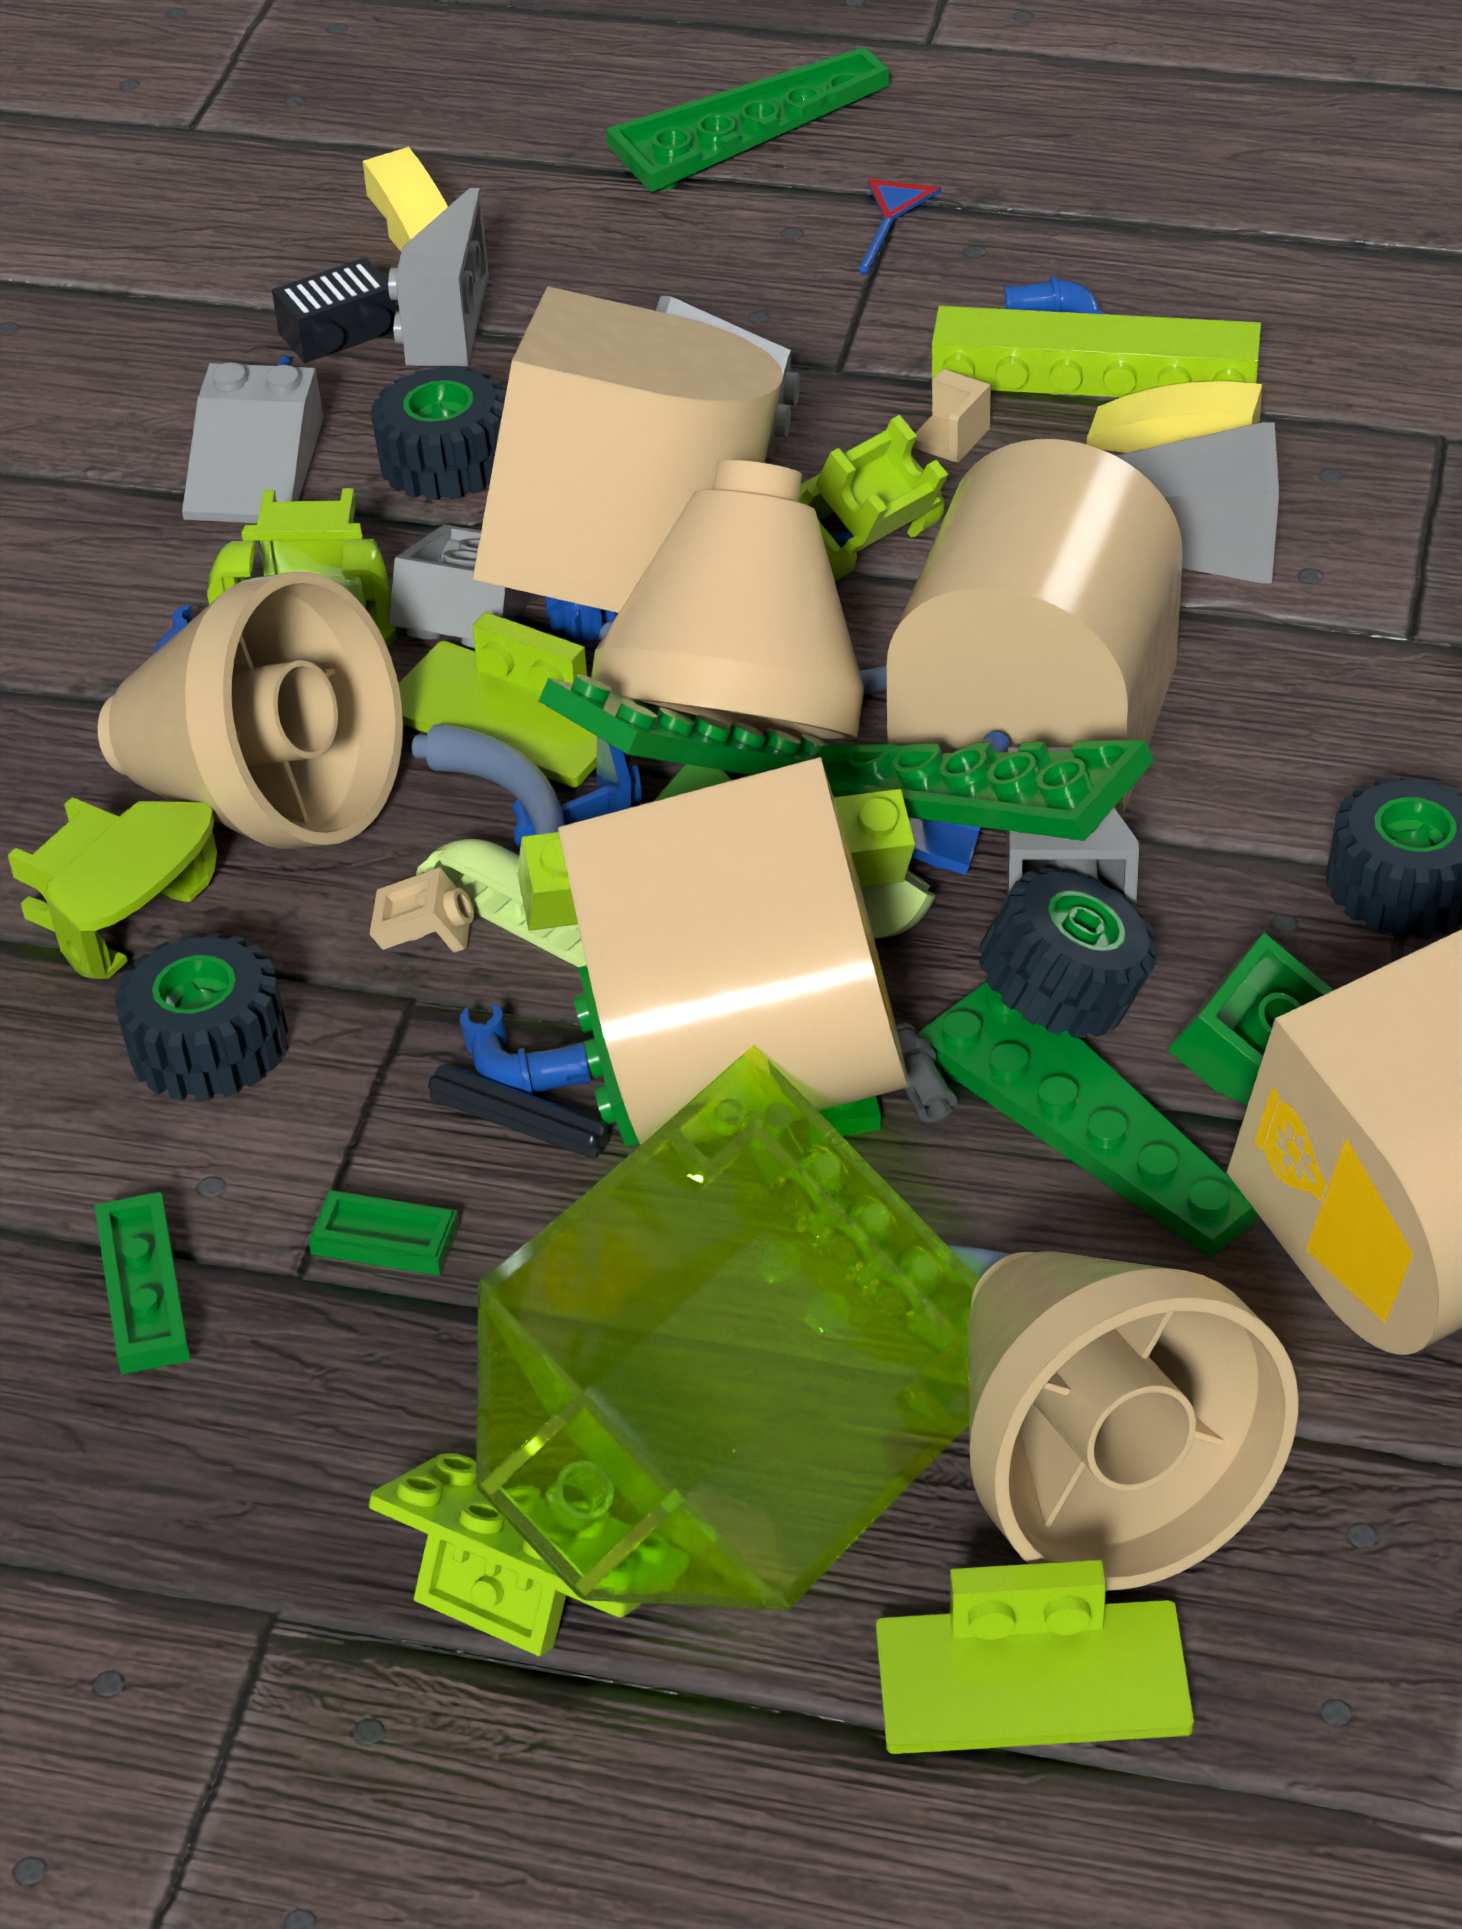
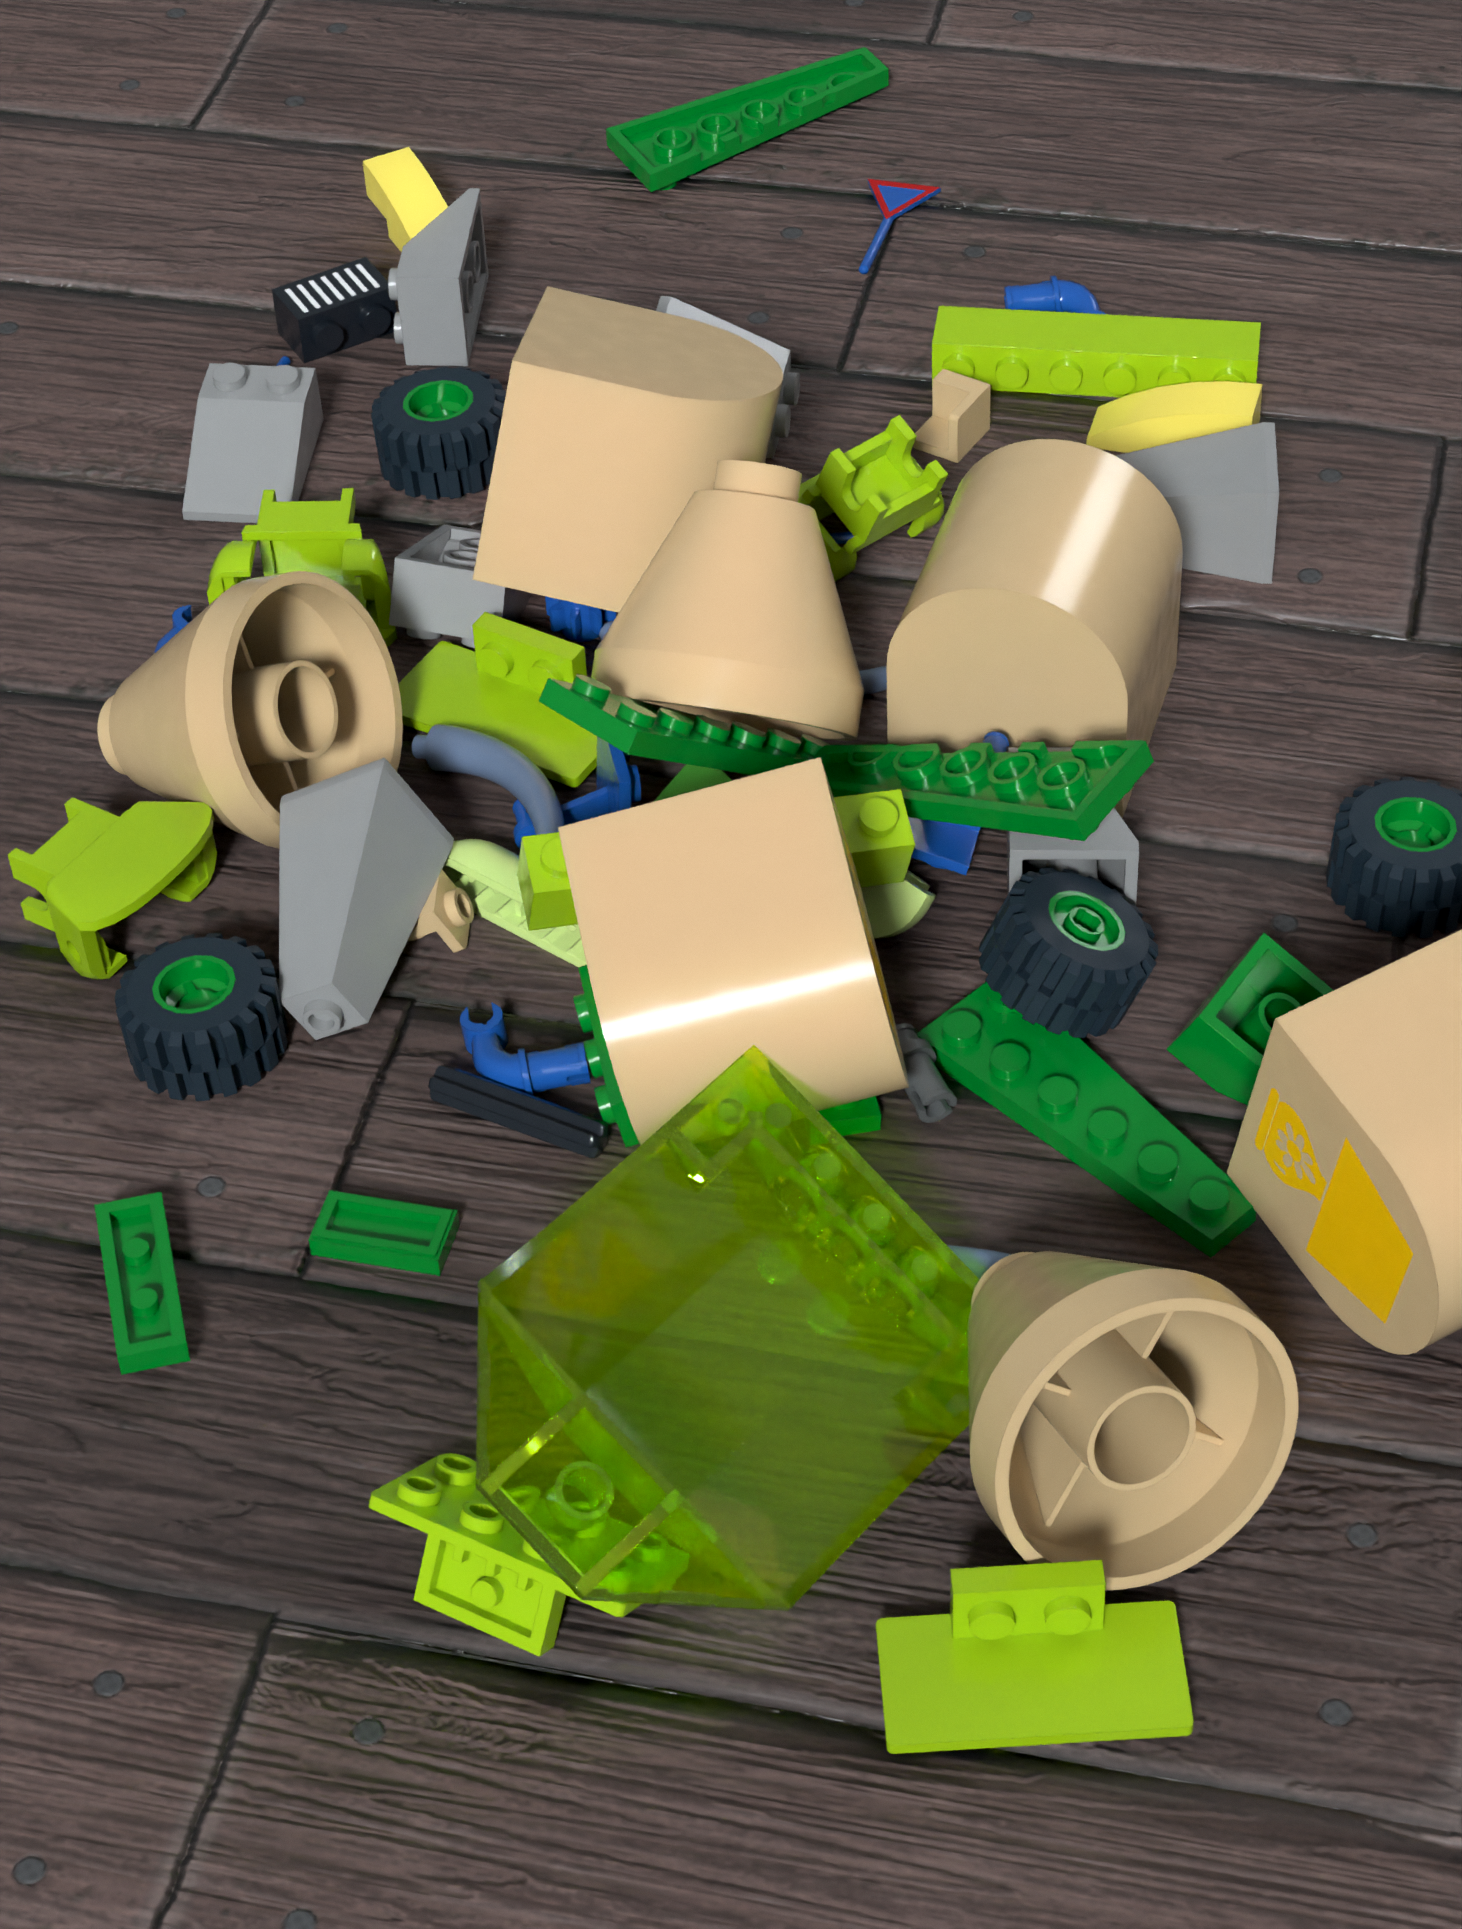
none -> light grey slope [279,758,454,1040]

